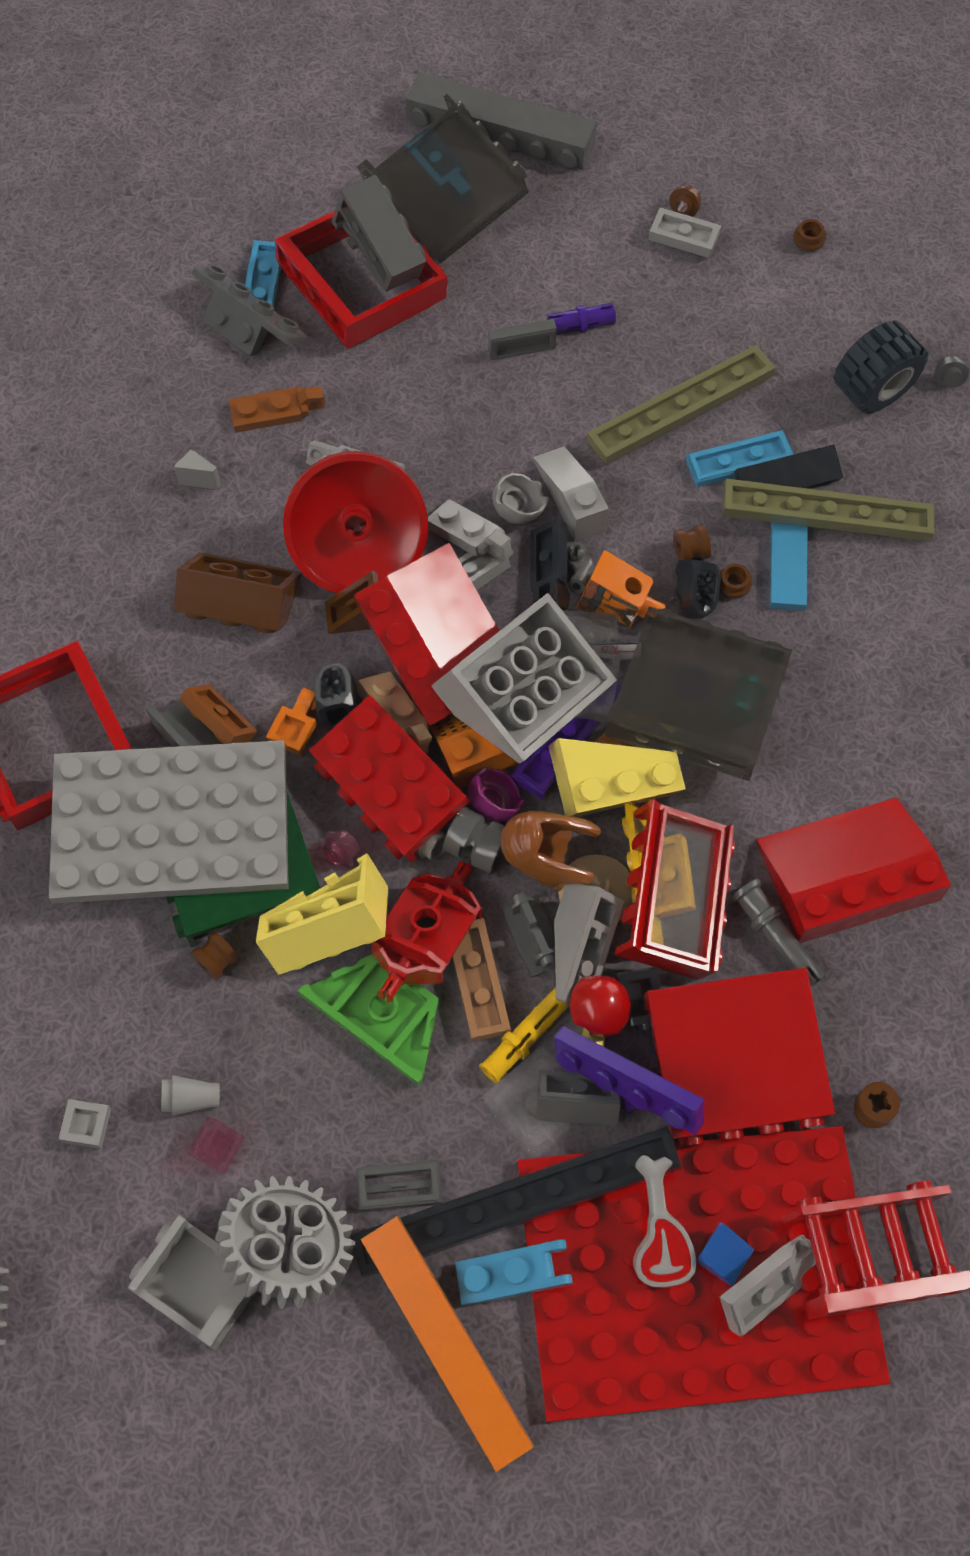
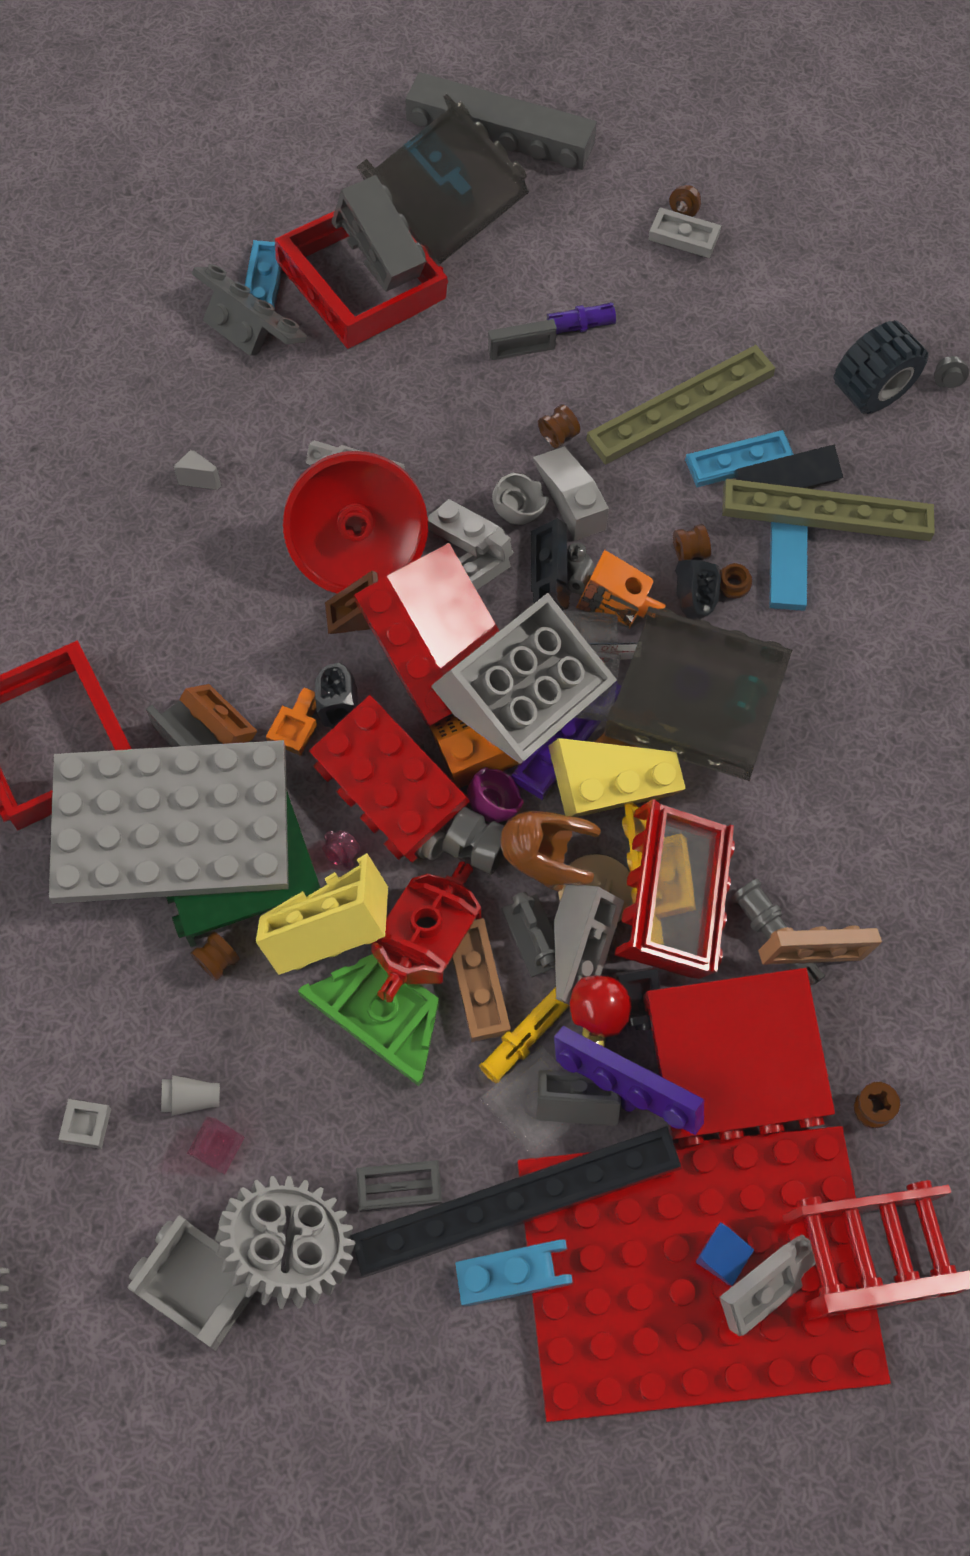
reddish brown slope [174,552,302,633] -> none
dark orange hinge [228,386,325,433] -> none
tan hinge [357,672,432,753] -> none
orange tile [360,1216,534,1472] -> none
light grey piece [633,1155,696,1287] -> none
red slope [756,797,951,943] -> none
reddish brown plate [793,219,826,251] -> none
none -> reddish brown wheel [538,404,580,448]
none -> medium nougat plate [758,925,882,965]

